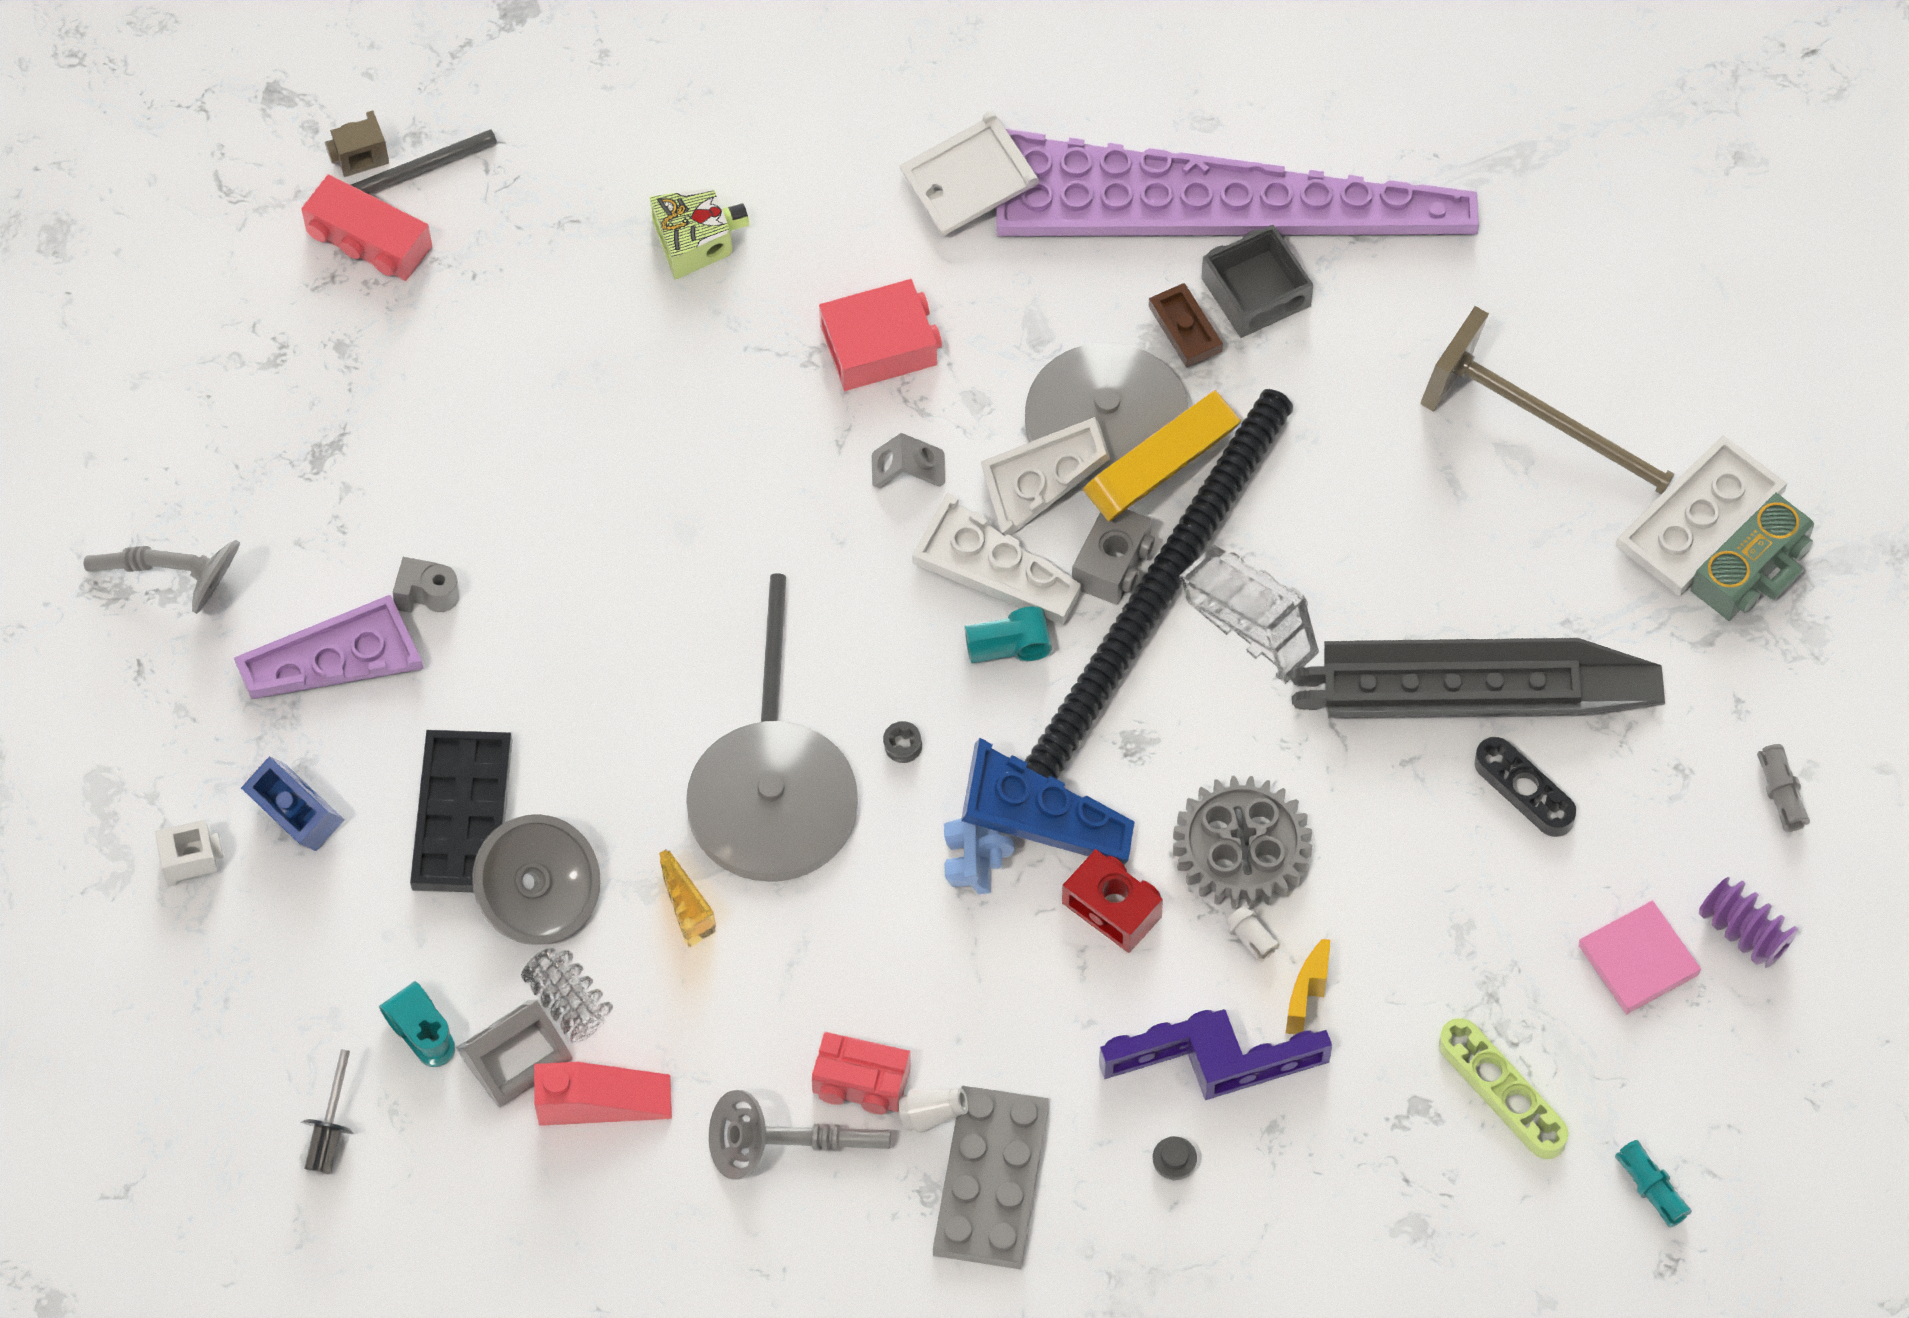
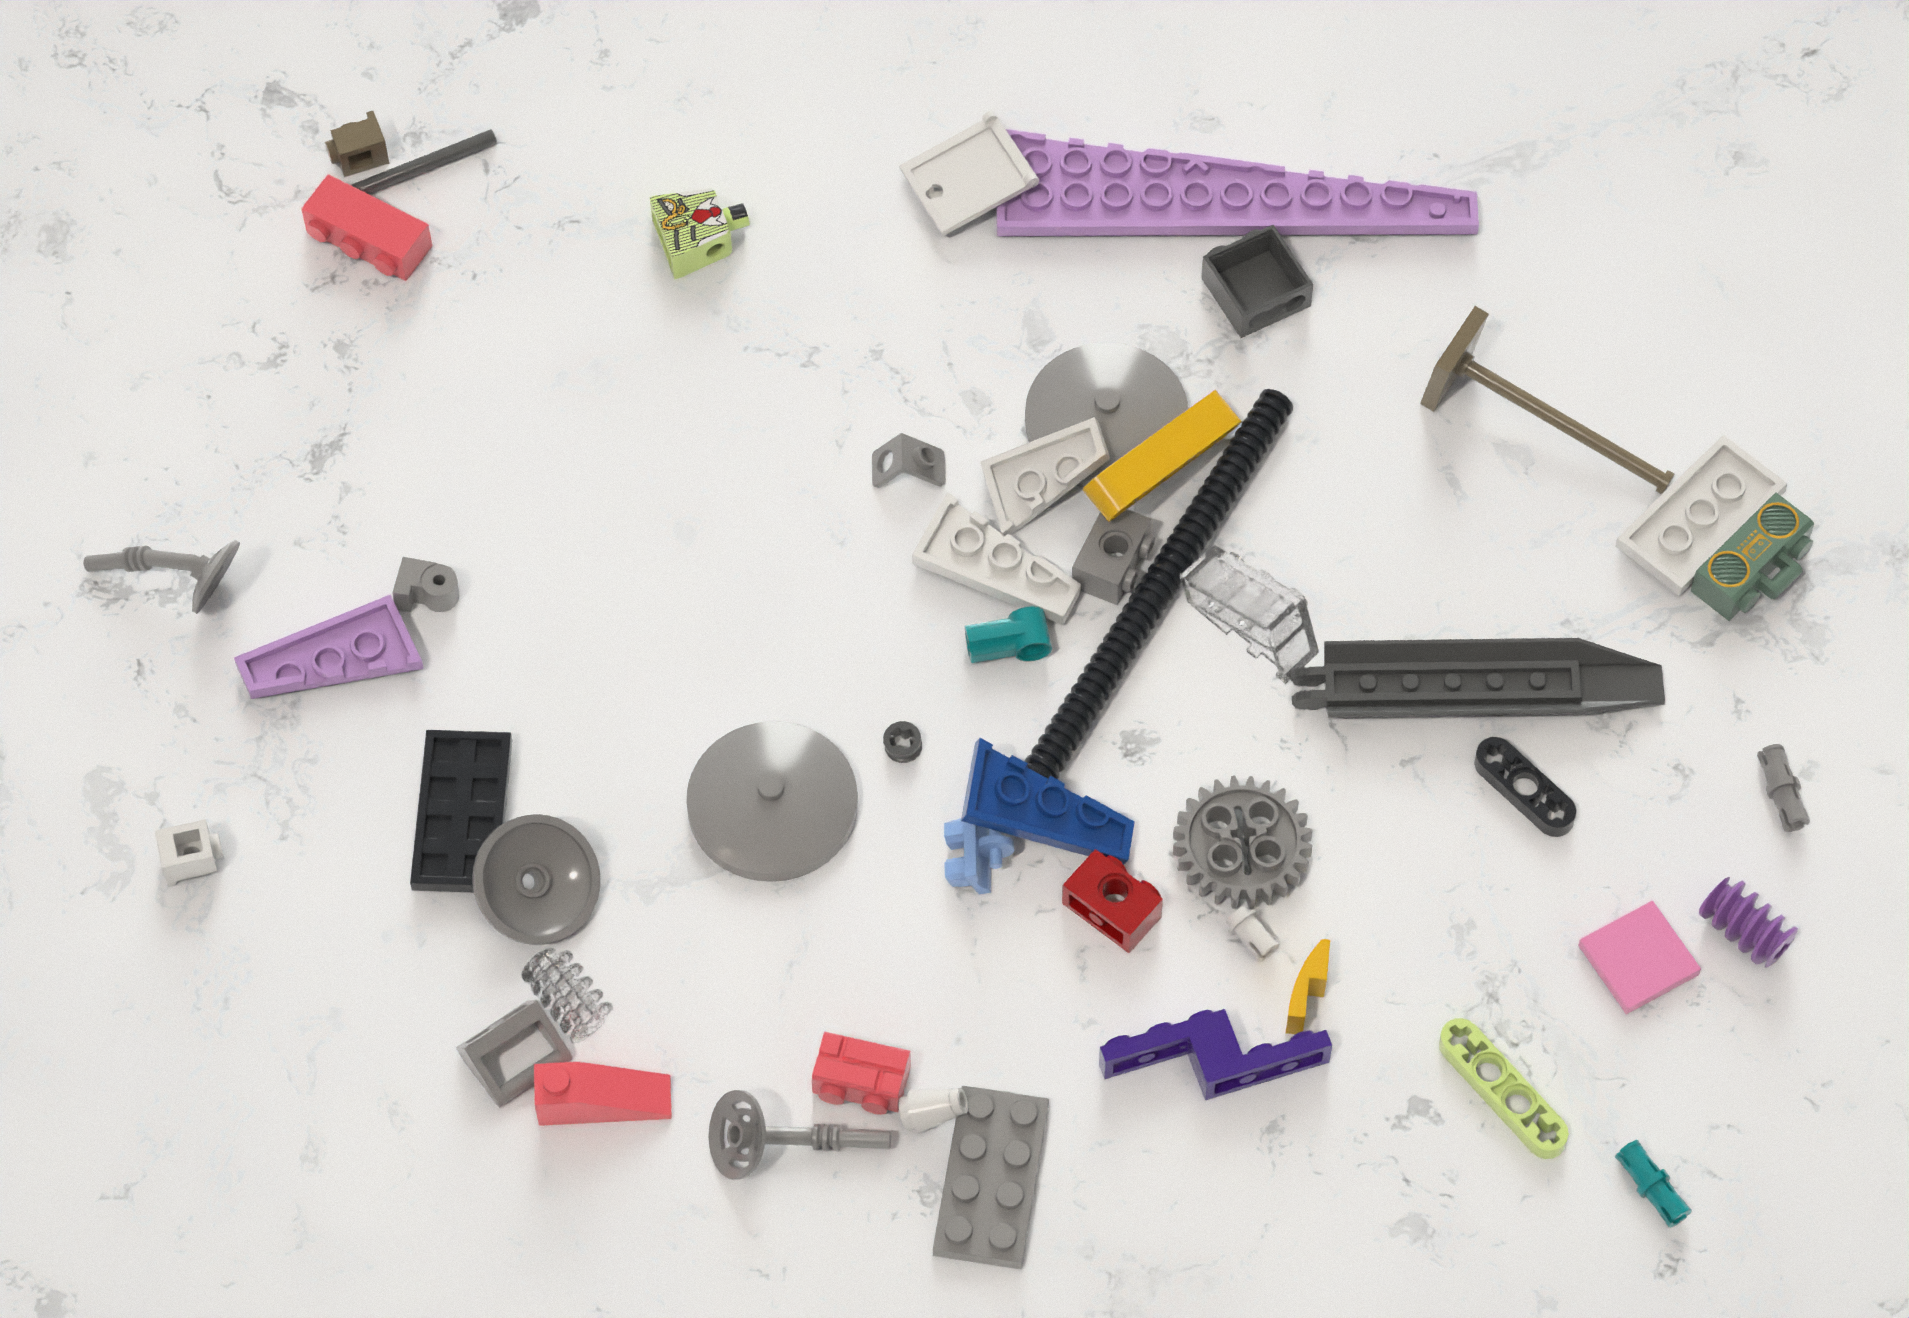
blue brick [241,756,345,851] -> none
piece [300,1049,354,1175] -> none
teal piece [378,981,455,1067] -> none
clear yellow slope [659,849,716,947] -> none
dark grey bar [761,573,786,722] -> none
coral brick [819,278,942,391] -> none
reddish brown plate [1148,282,1223,368] -> none
dark grey plate [1152,1136,1197,1180] -> none

